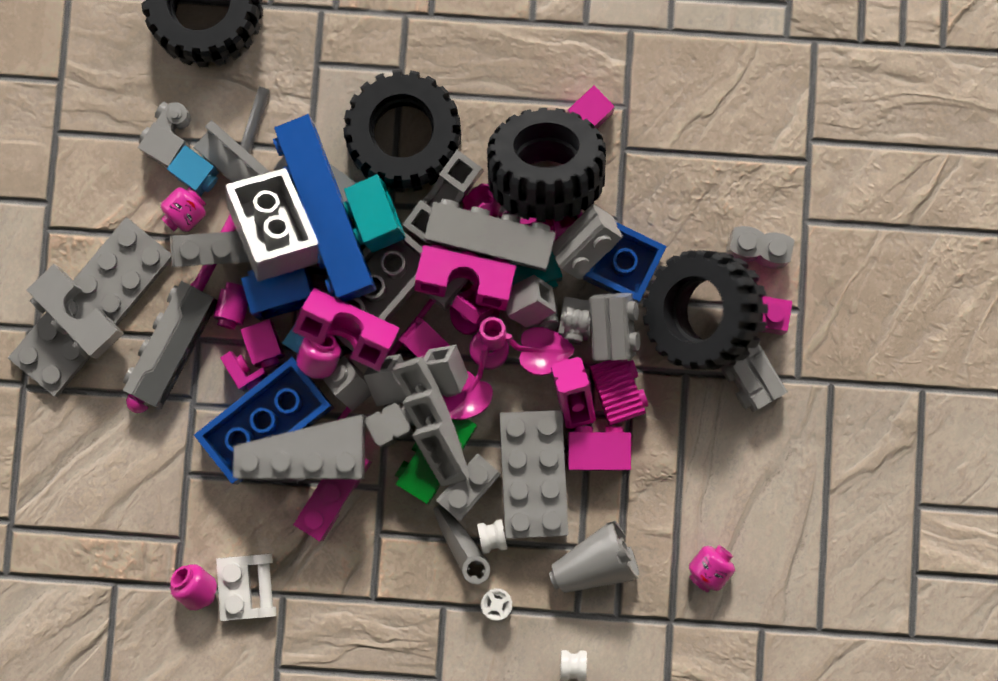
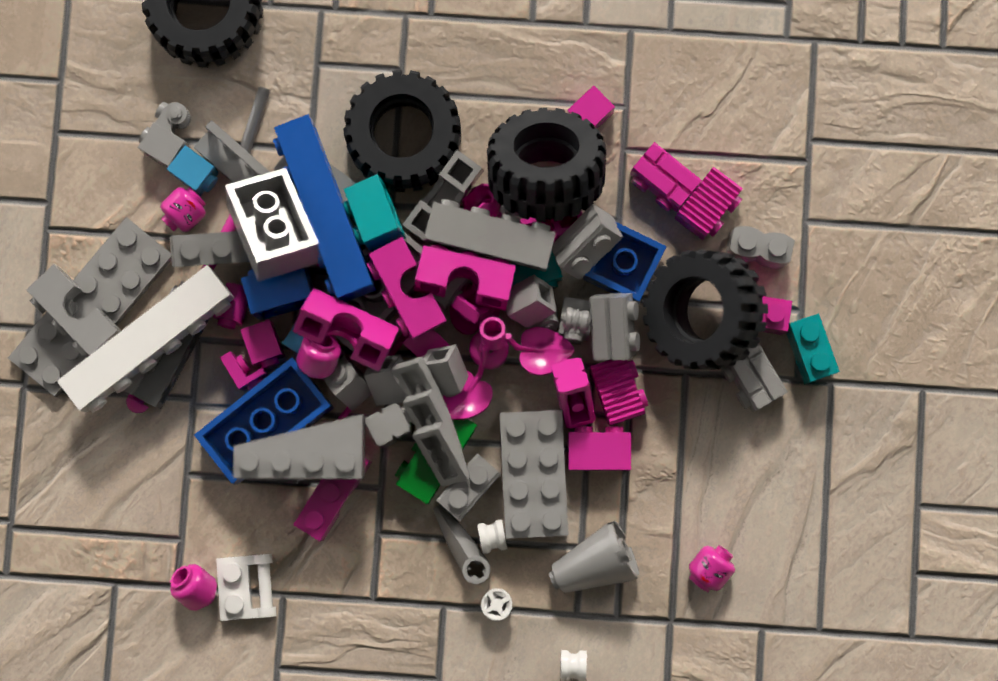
none -> white brick [57,265,235,413]
none -> dark pink arch [366,237,446,340]
none -> dark pink brick [630,142,702,213]
none -> dark pink brick [674,166,743,240]
none -> teal brick [786,313,840,385]

